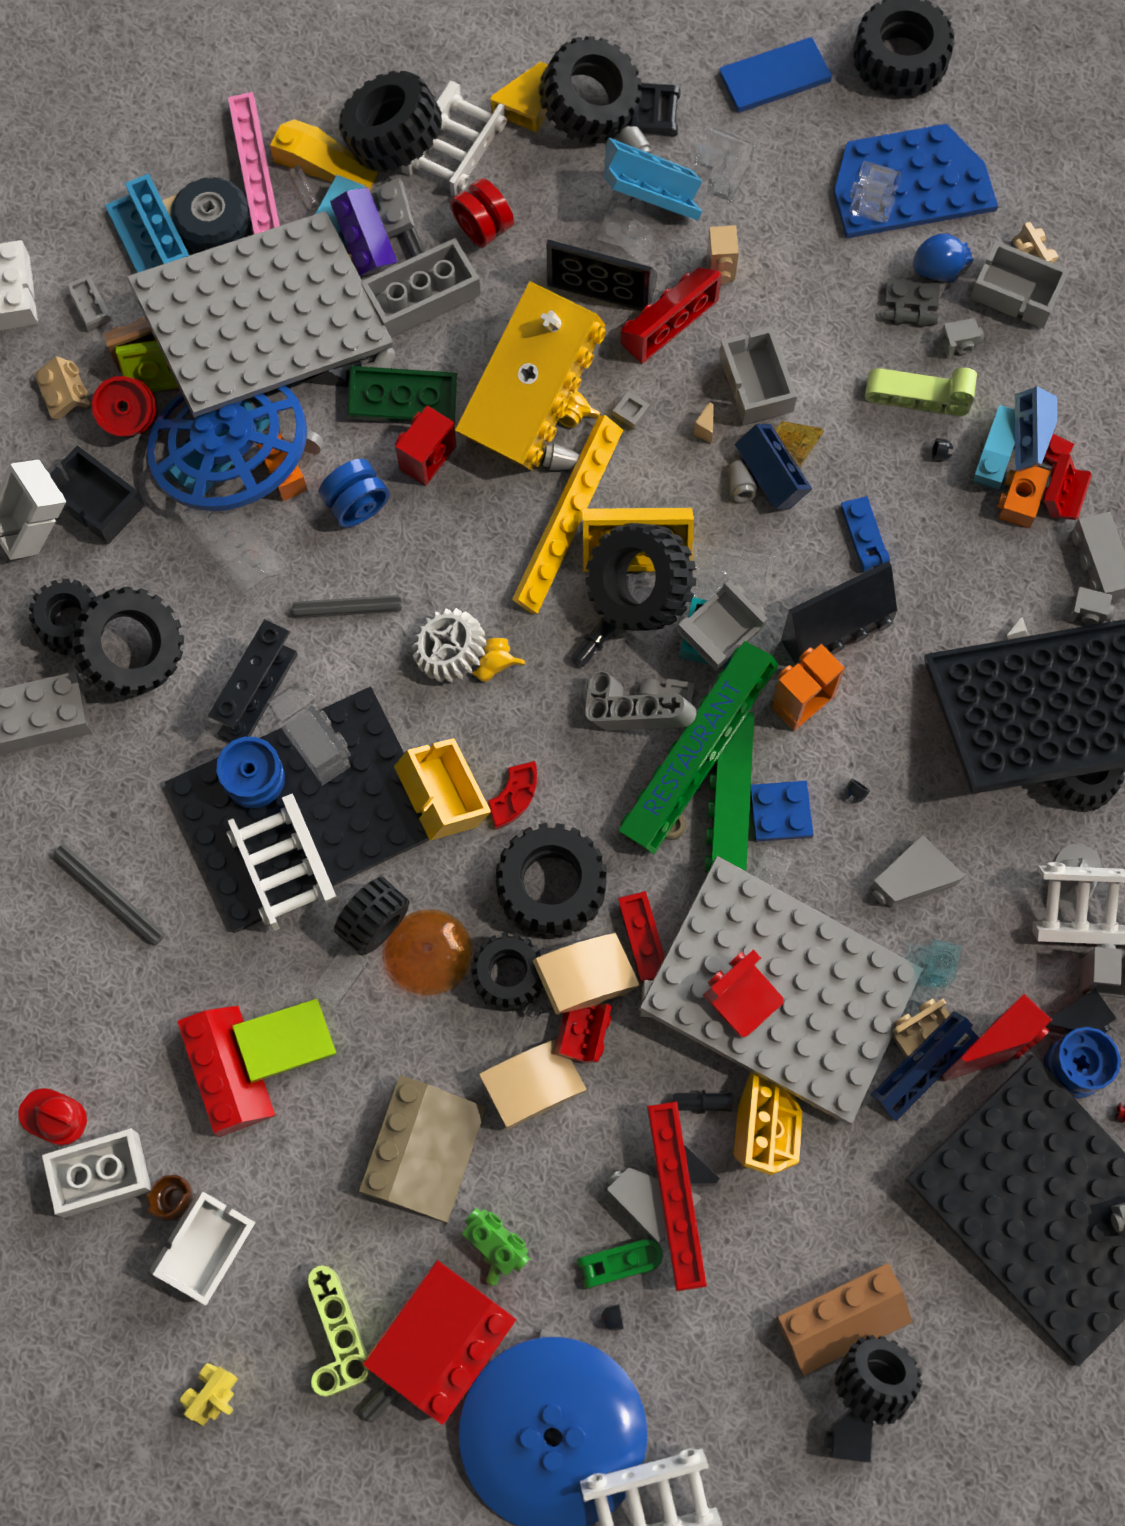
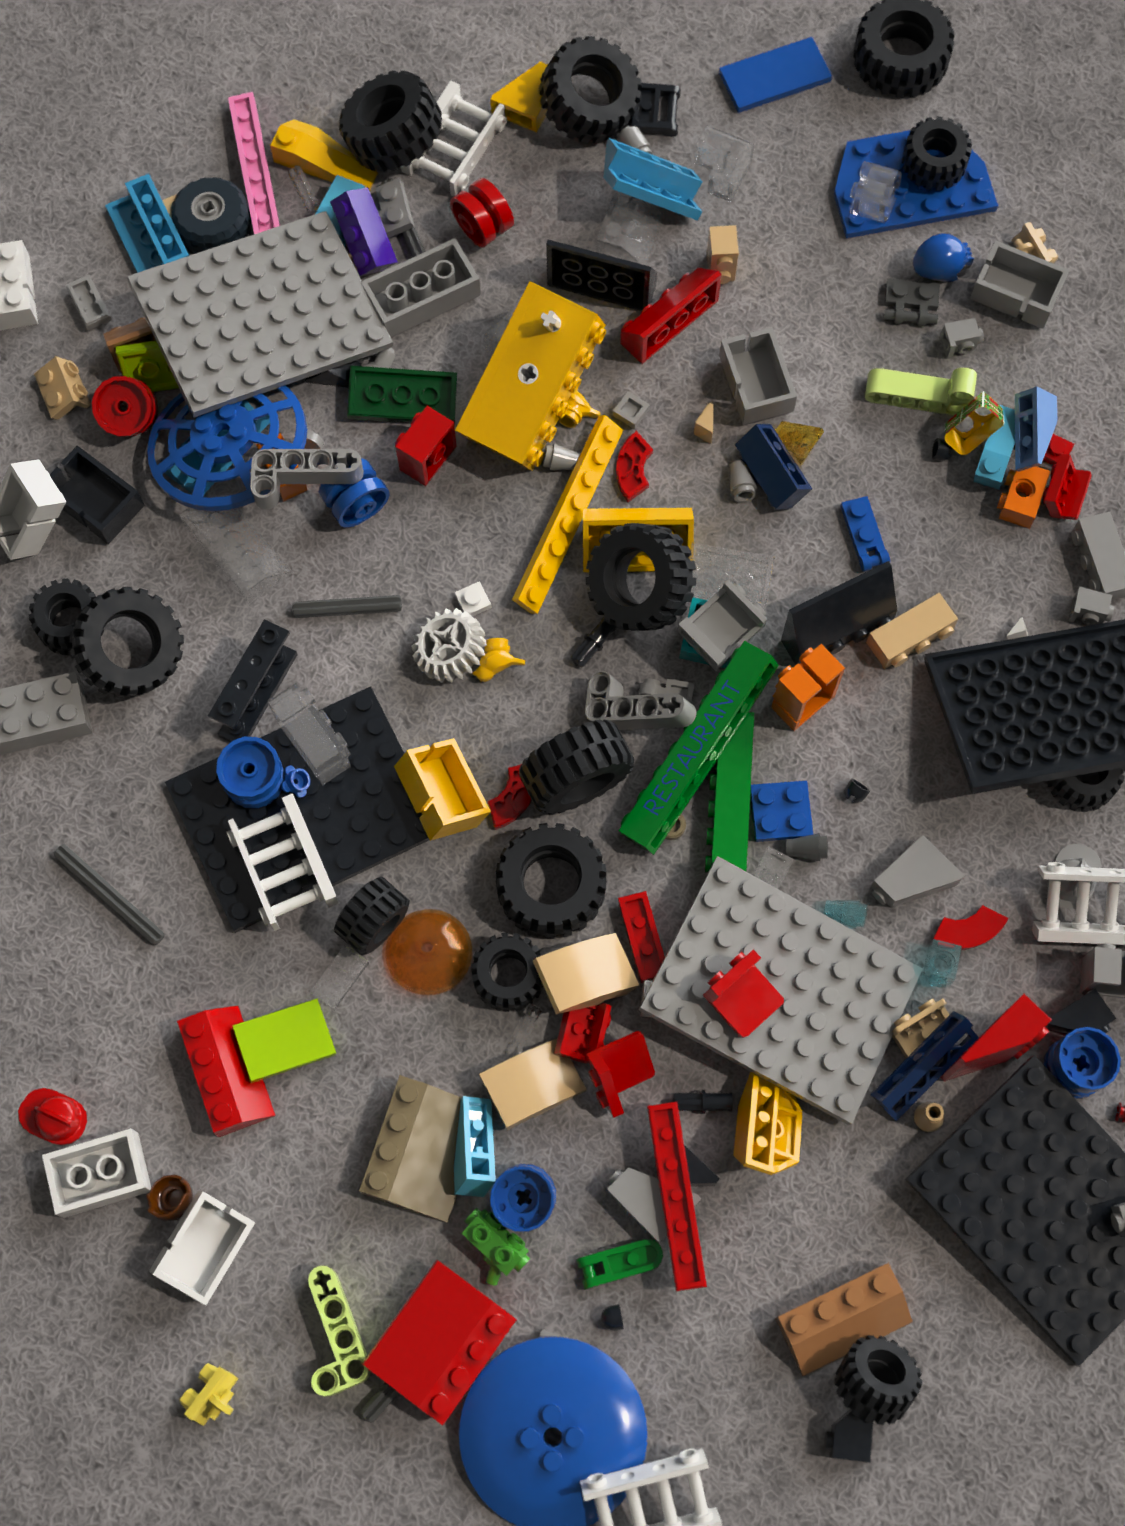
none -> light grey beam [250,449,364,510]
none -> blue plate [281,765,310,798]
none -> medium azure slope [454,1096,496,1197]
none -> white plate [455,581,491,616]
none -> blue wheel [490,1164,557,1232]
none -> black tyre [519,719,634,815]
none -> red bracket [586,1031,655,1118]
none -> red tile [616,430,653,502]
none -> dark grey cone [786,833,828,861]
none -> clear light blue cone [824,900,868,929]
none -> tan brick [866,593,958,669]
none -> black tyre [902,116,972,191]
none -> tan cone [914,1102,944,1132]
none -> red tile [931,905,1009,951]
none -> yellow piece [944,391,1005,455]

